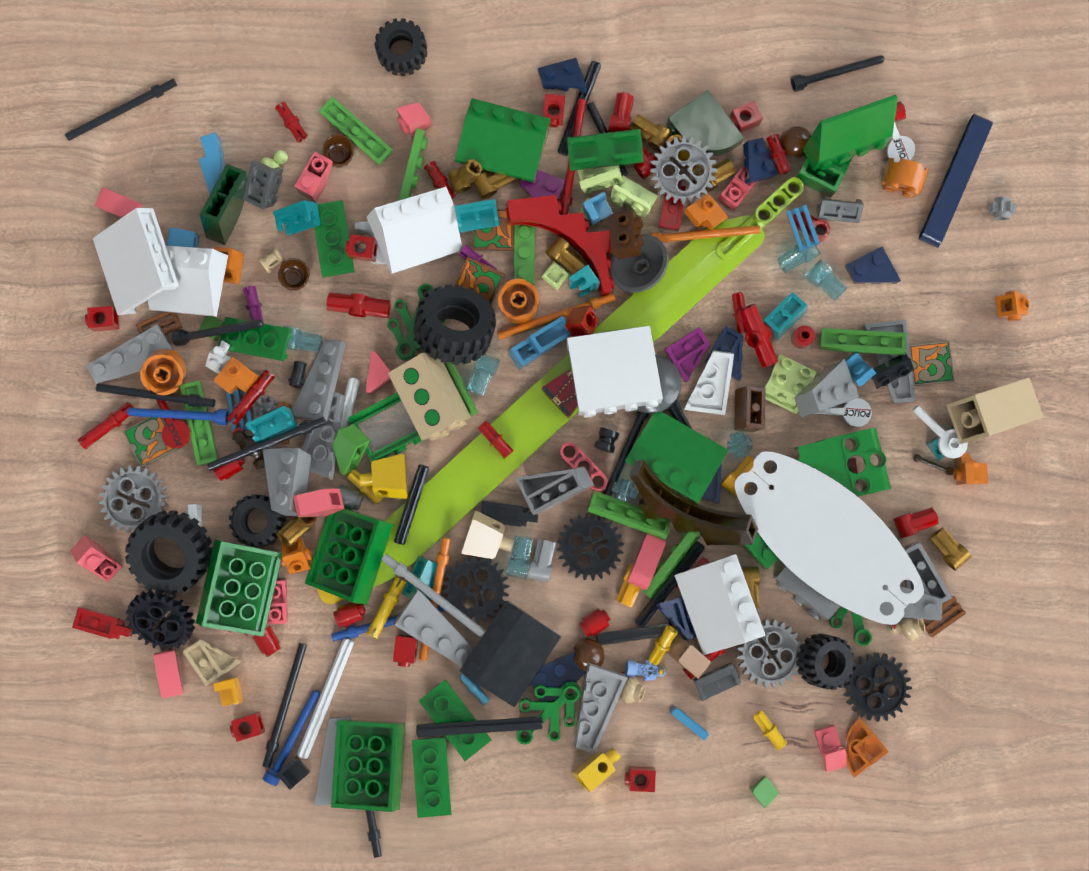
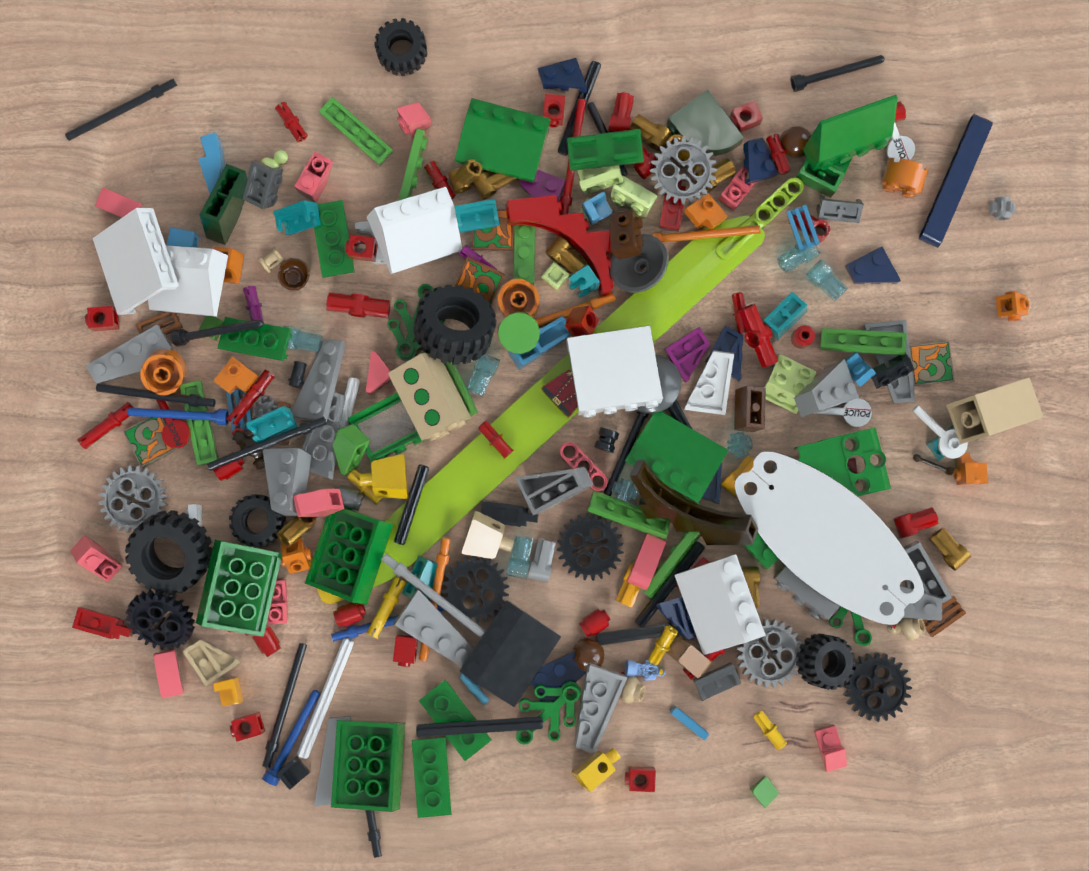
white plate [205,340,231,374] -> none
reddish brown hair [323,134,354,168] -> none
orange brick [846,718,890,778] -> none
none -> bright green tile [498,312,540,354]

